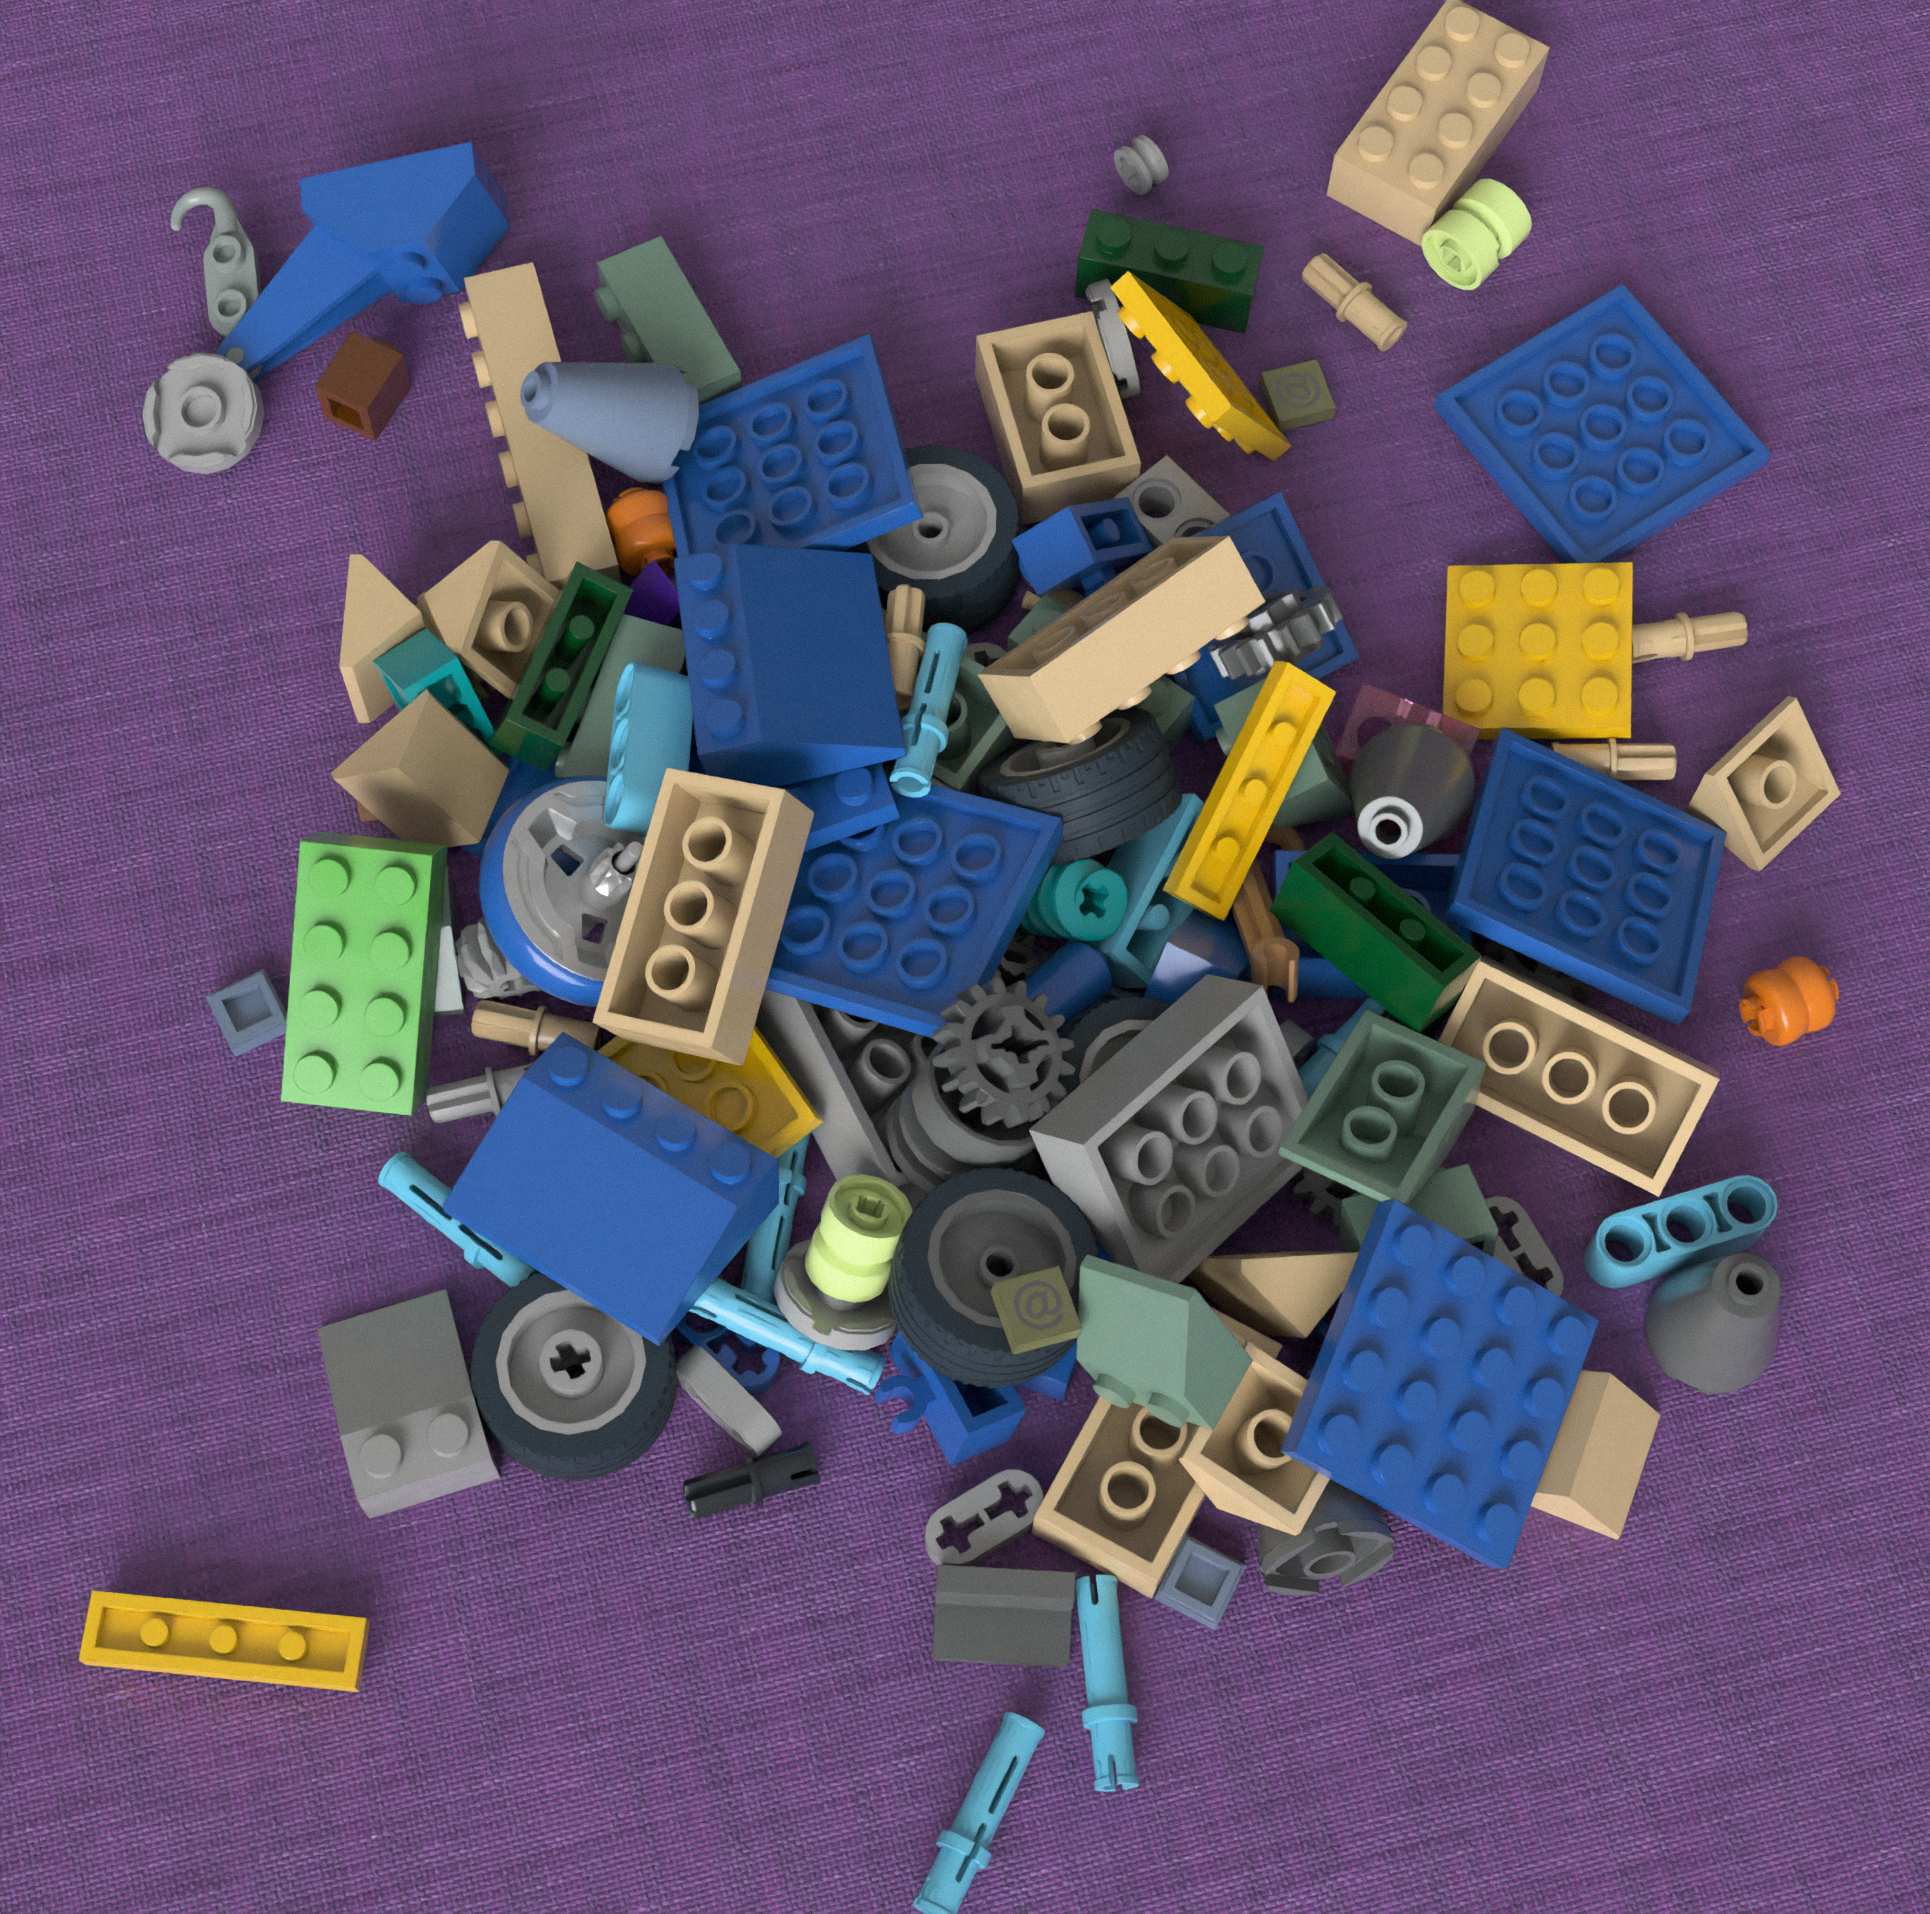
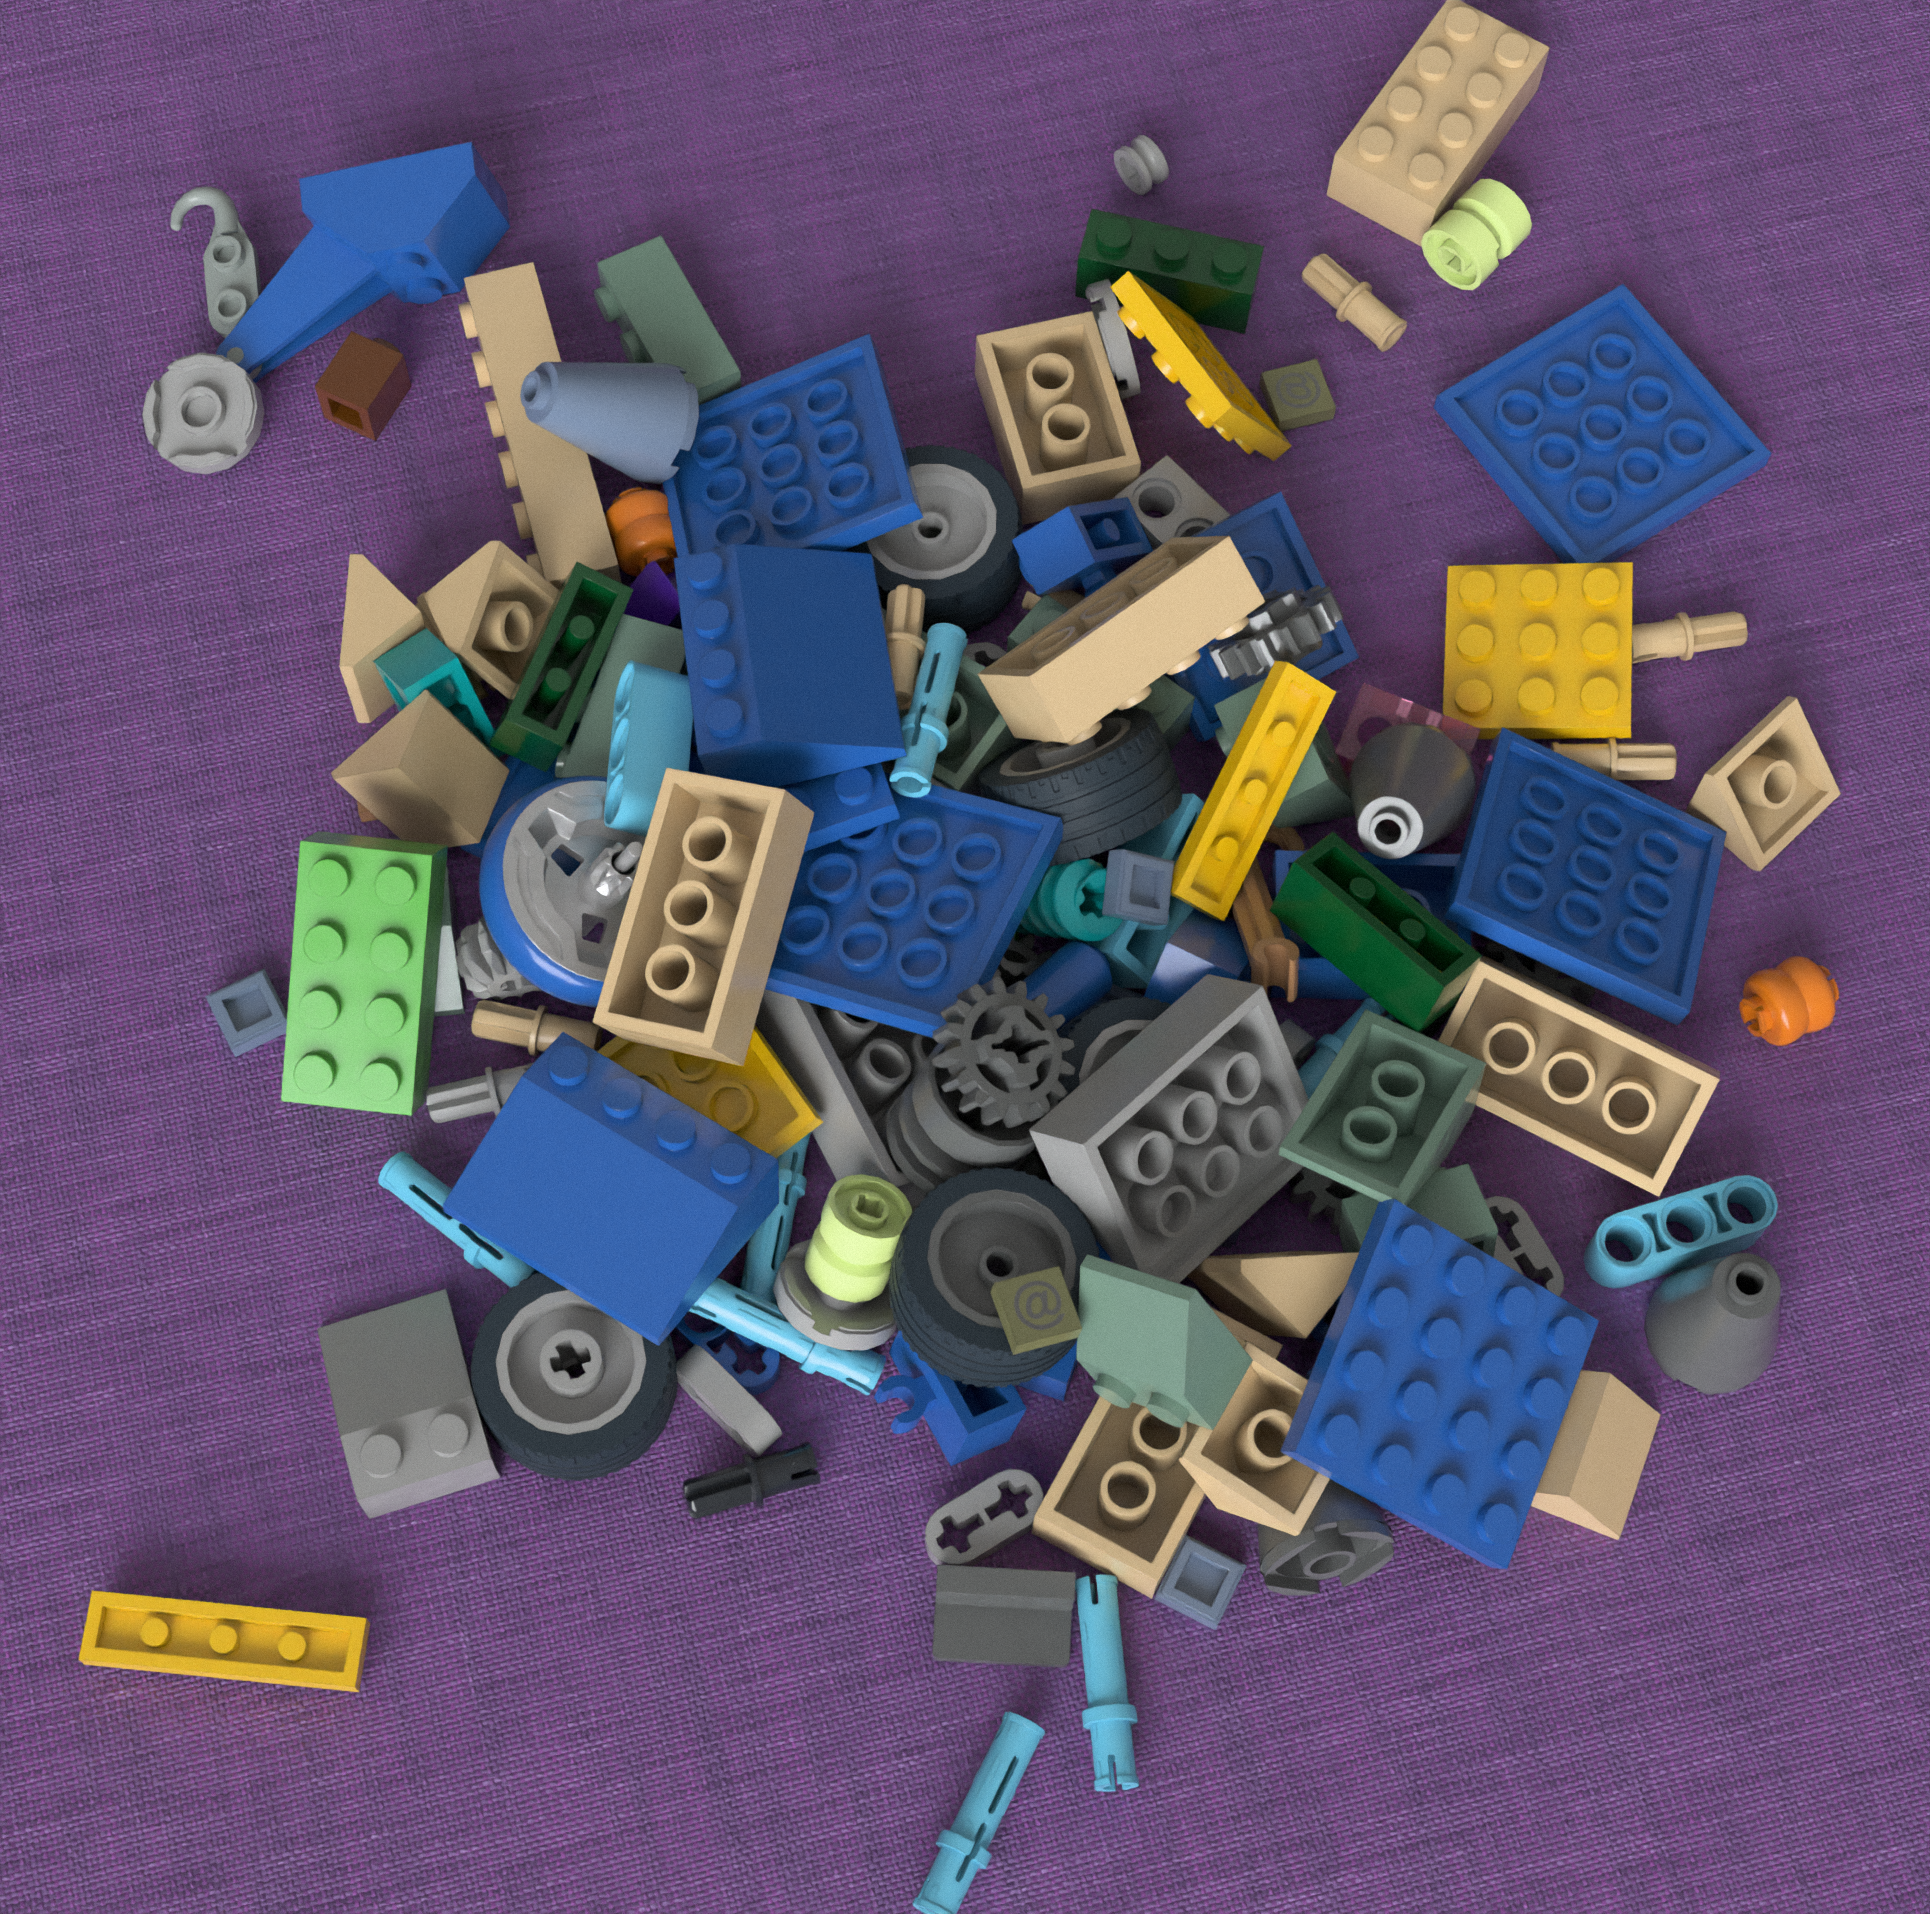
none -> sand blue tile [1102,849,1174,926]

